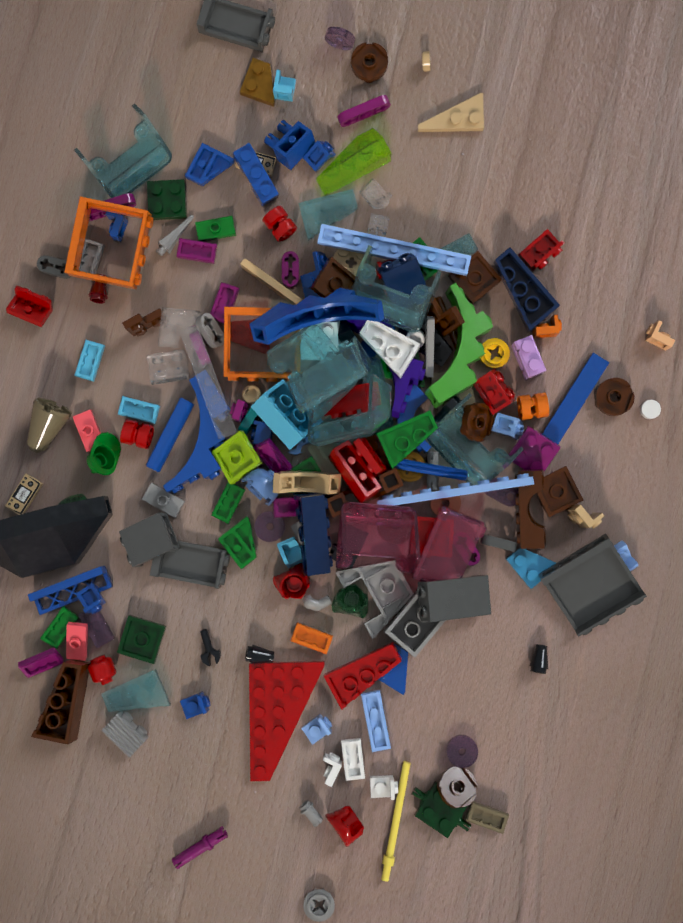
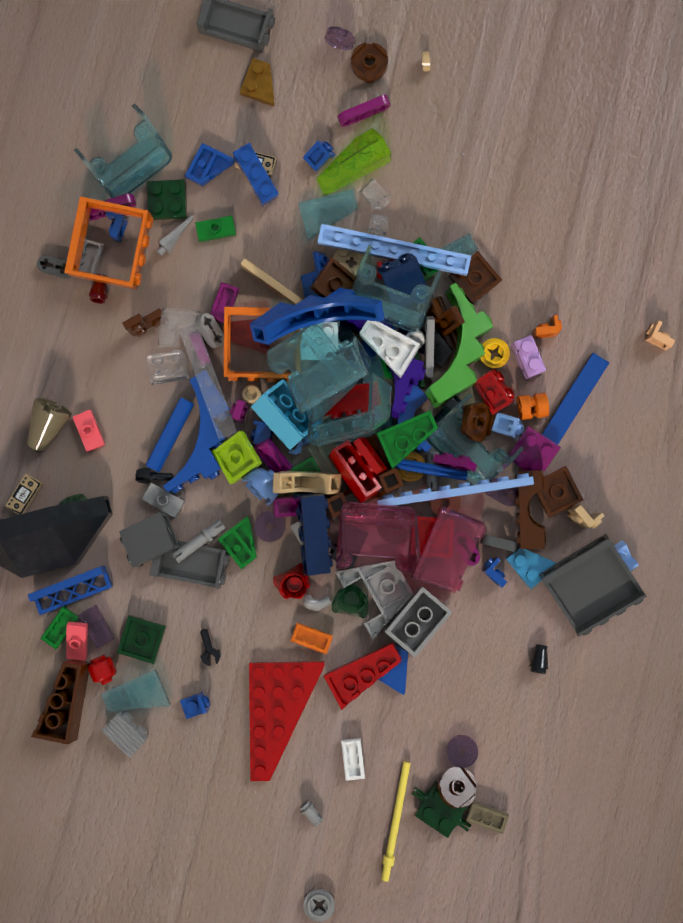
red bracket [6,286,53,328] -> none
magenta plate [18,647,63,678] -> none
medium azure plate [74,340,105,382] -> none
blue bracket [76,583,106,614] -> none
green piece [87,432,121,475] -> none
medium azure plate [118,396,160,424] -> none
red wheel [120,419,154,450] -> none
magenta pin [172,826,228,869] -> none
magenta plate [176,238,217,264] -> none
green plate [211,482,246,524] -> none
teal beam [238,400,259,435] -> none
black cone [245,645,274,664] -> none
red wheel [262,205,297,242] -> none
blue brick [264,120,316,170] -> none
medium azure panel [273,70,296,102] -> none
medium azure panel [277,537,302,568] -> none
magenta beam [282,251,299,289] -> none
light blue bracket [301,714,332,745] -> none
white bracket [323,752,342,787] -> none
red hair [325,805,364,847] -> none
light blue tile [361,690,391,752] -> none
white bracket [370,775,398,800] -> none
dark grey panel [417,575,491,622] -> none
tan wing [418,93,484,132] -> none
dark blue wedge [494,247,560,333] -> none
red bracket [518,229,564,272] -> none
reddish brown plate [594,378,635,416] -> none
white tile [640,400,661,419] -> none
none -> black bar [135,468,173,484]
none -> light grey pin [171,519,226,563]
none -> magenta plate [433,452,477,472]
none -> blue bracket [482,557,507,588]

